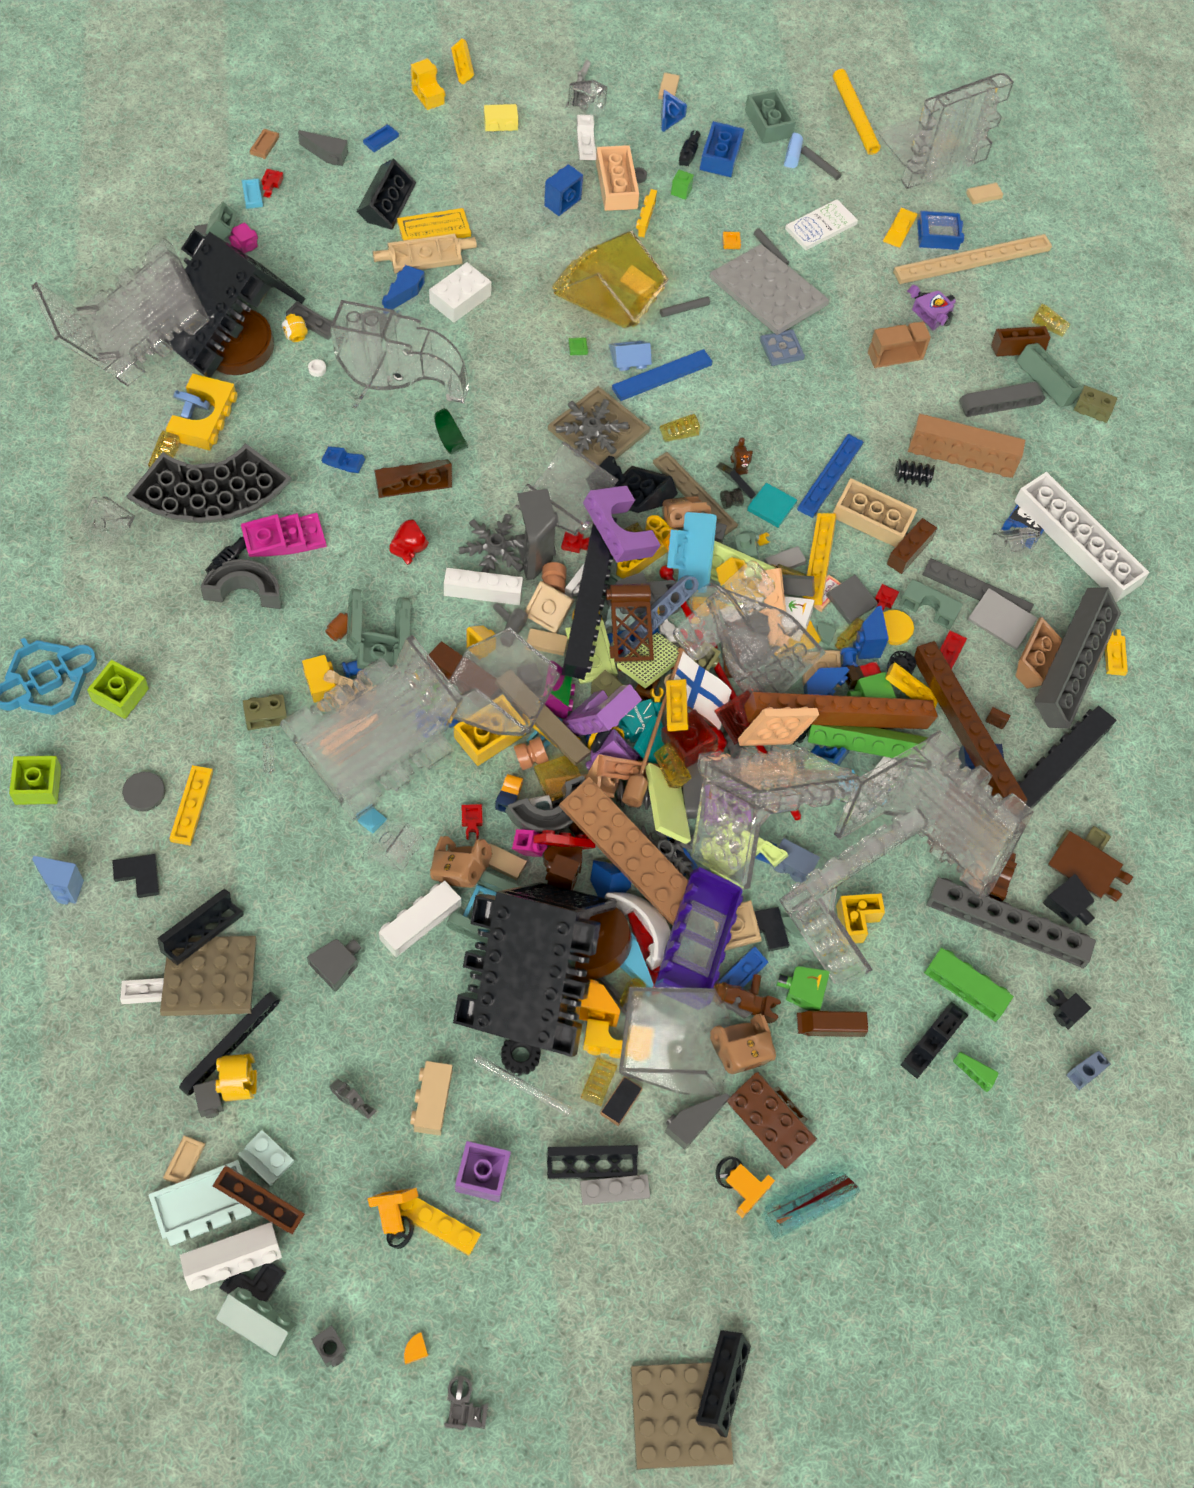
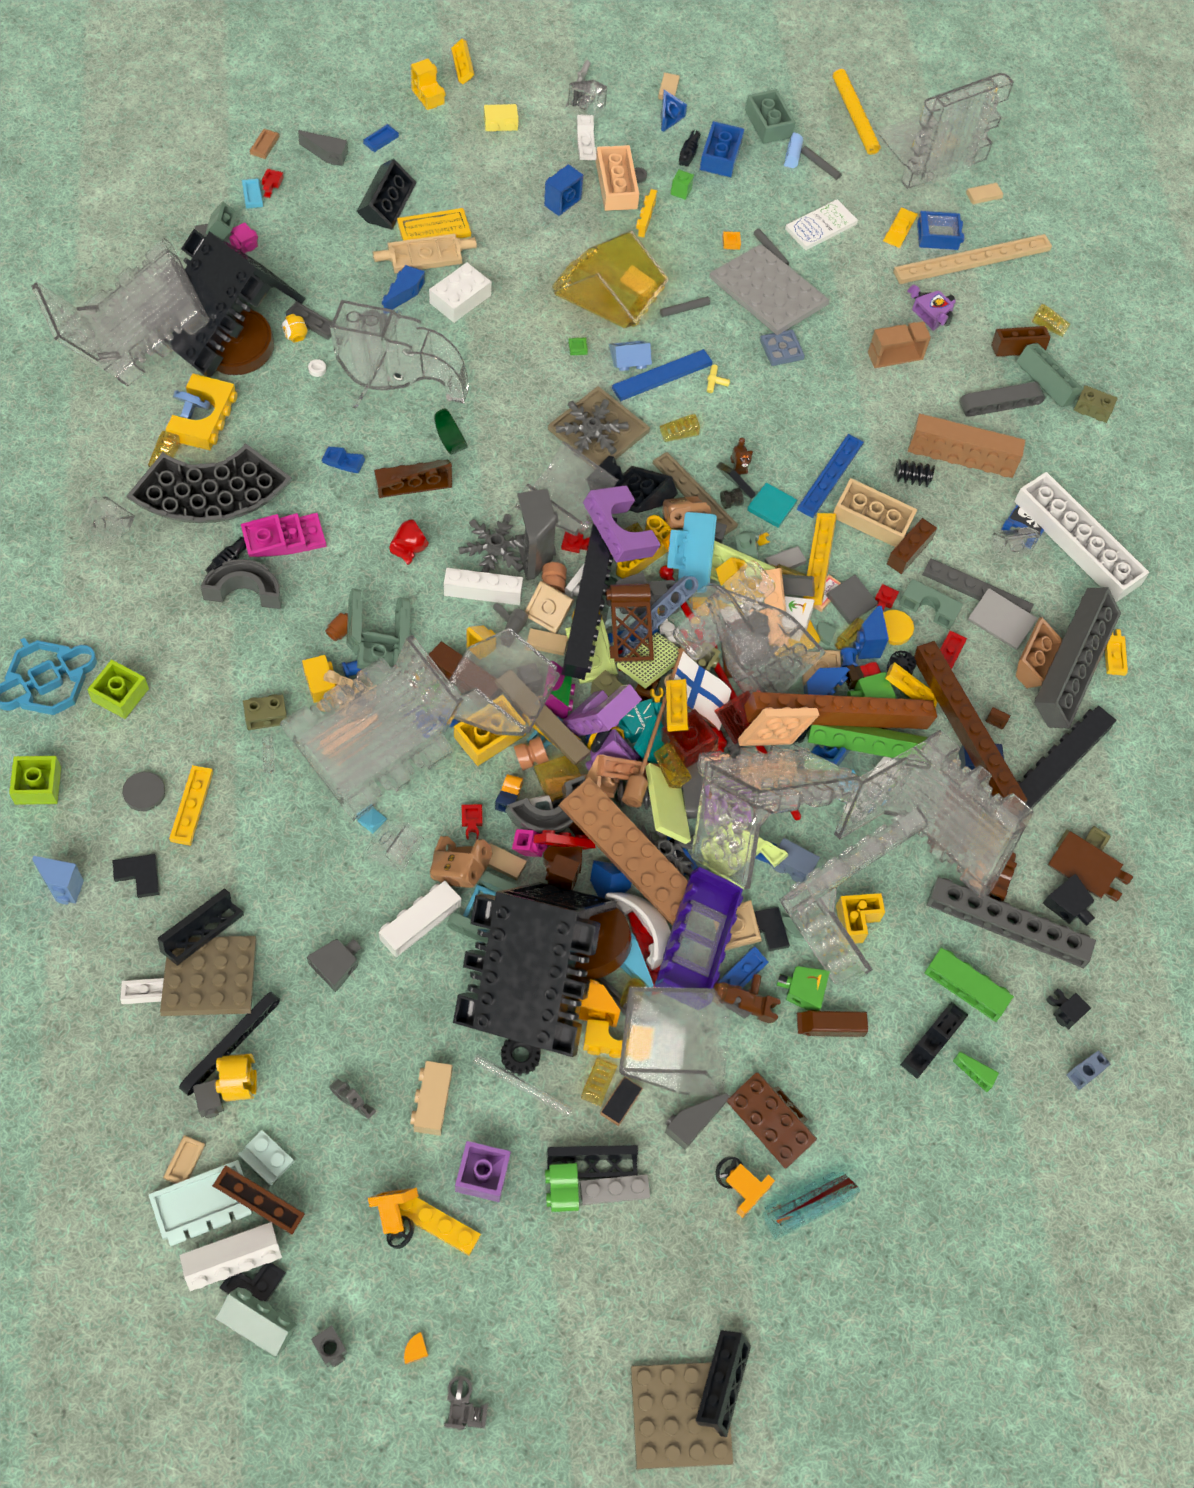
medium nougat piece [710,1014,776,1074] -> none
none -> bright green brick [545,1163,579,1212]
none -> light yellow piece [707,365,730,393]

